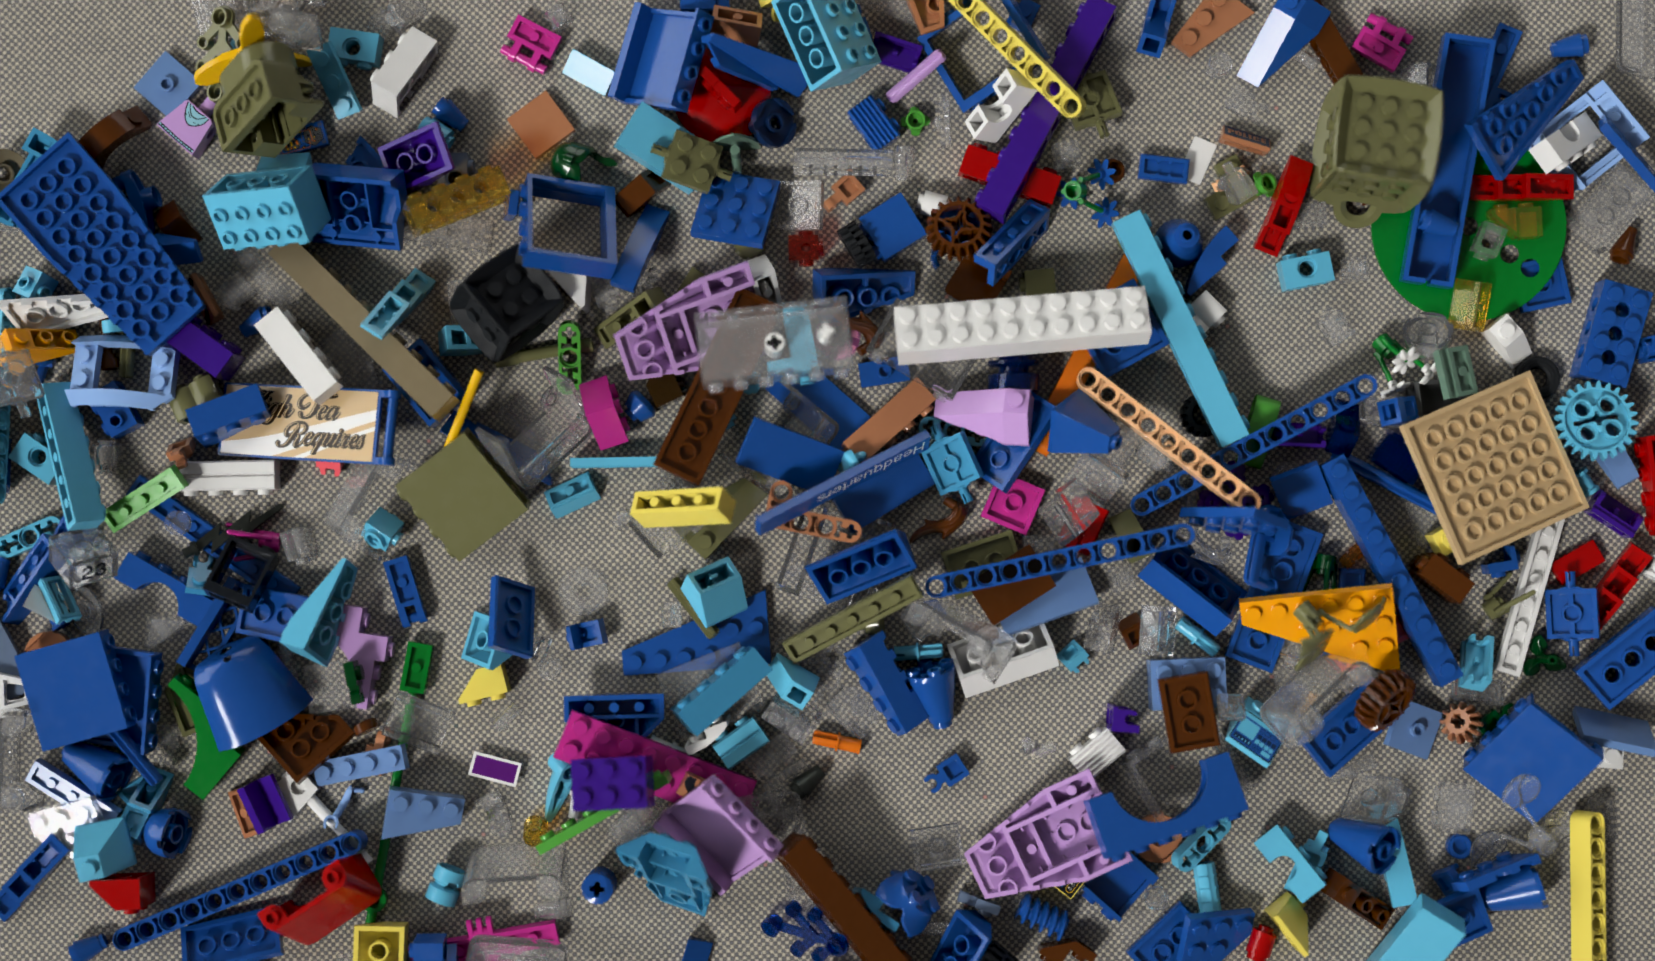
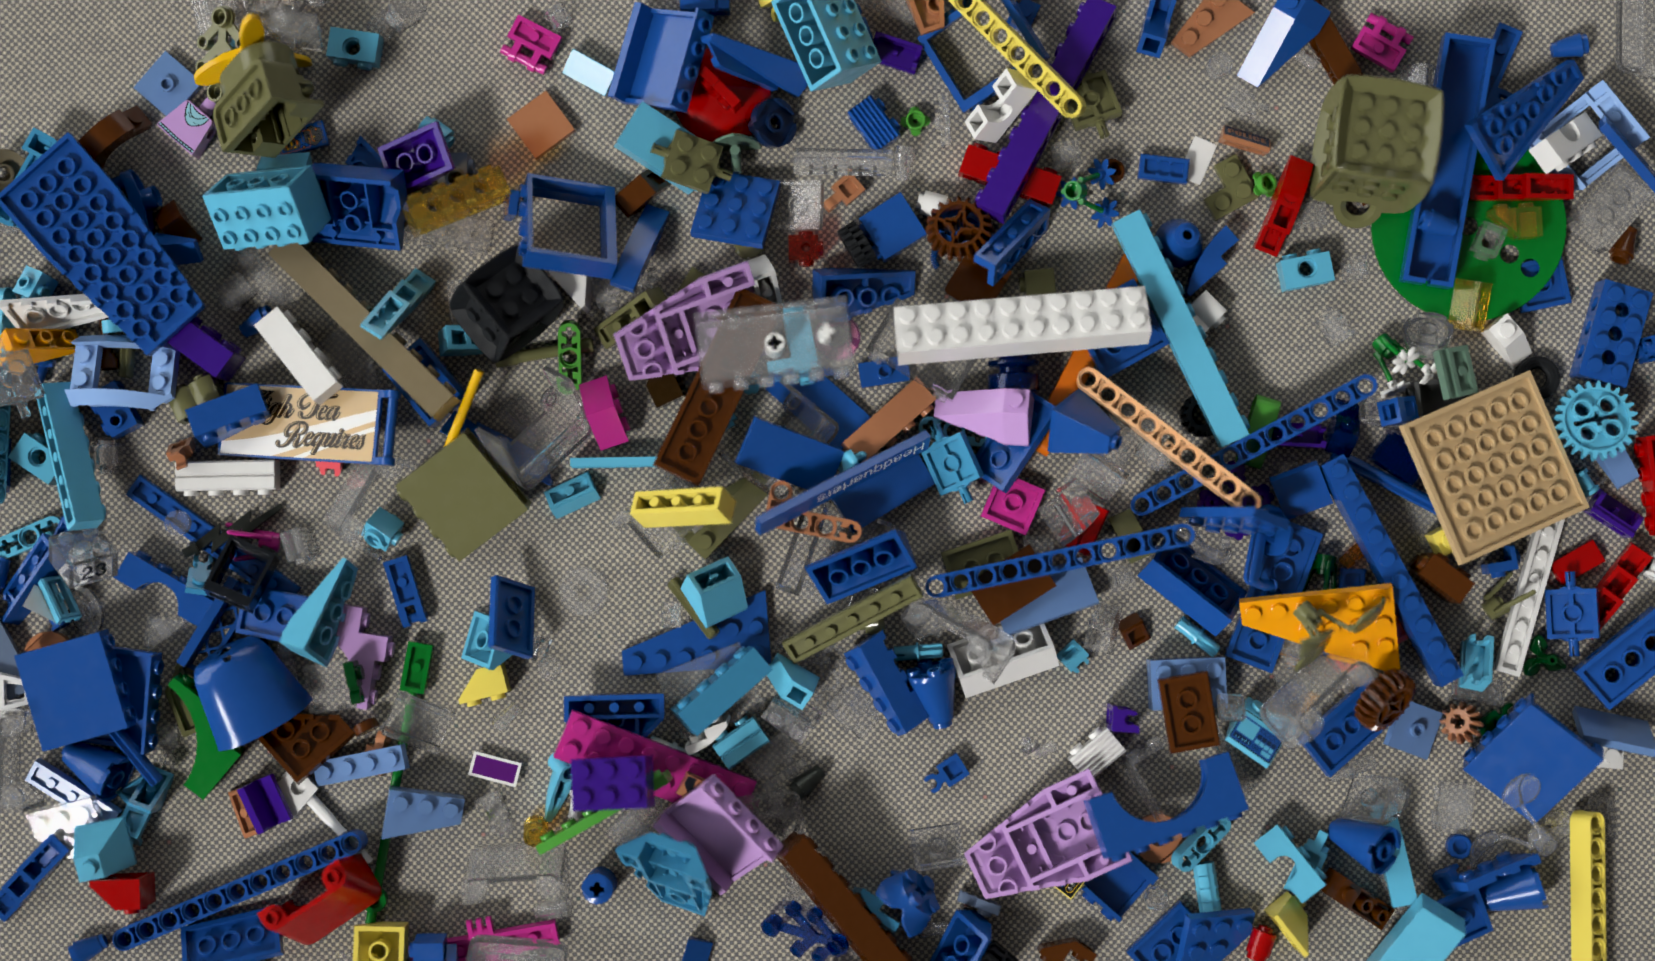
bright green plate [104,464,189,533] -> none
blue cylinder [144,808,192,859] -> none
nougat slope [187,273,224,326] -> none
medium azure plate [307,41,362,120] -> none
light blue piece [323,785,365,830] -> none
white wedge [370,26,438,119] -> none
medium azure wheel [425,862,468,907] -> none
blue cone [432,97,469,132] -> none
dark green hair [550,142,617,182] -> none
blue bracket [566,618,608,650] -> none
blue cone [624,390,656,422] -> none
nougat brick [710,5,763,48] -> none
orange axle [812,730,862,754] -> none
reddish brown piece [829,305,882,356] -> none
lavender axle [886,49,946,104] -> none
reddish brown piece [909,496,968,544] -> none
blue piece [1014,892,1070,942] -> none
clear brick [1138,605,1177,657] -> none
clear piece [1211,161,1259,205] -> none

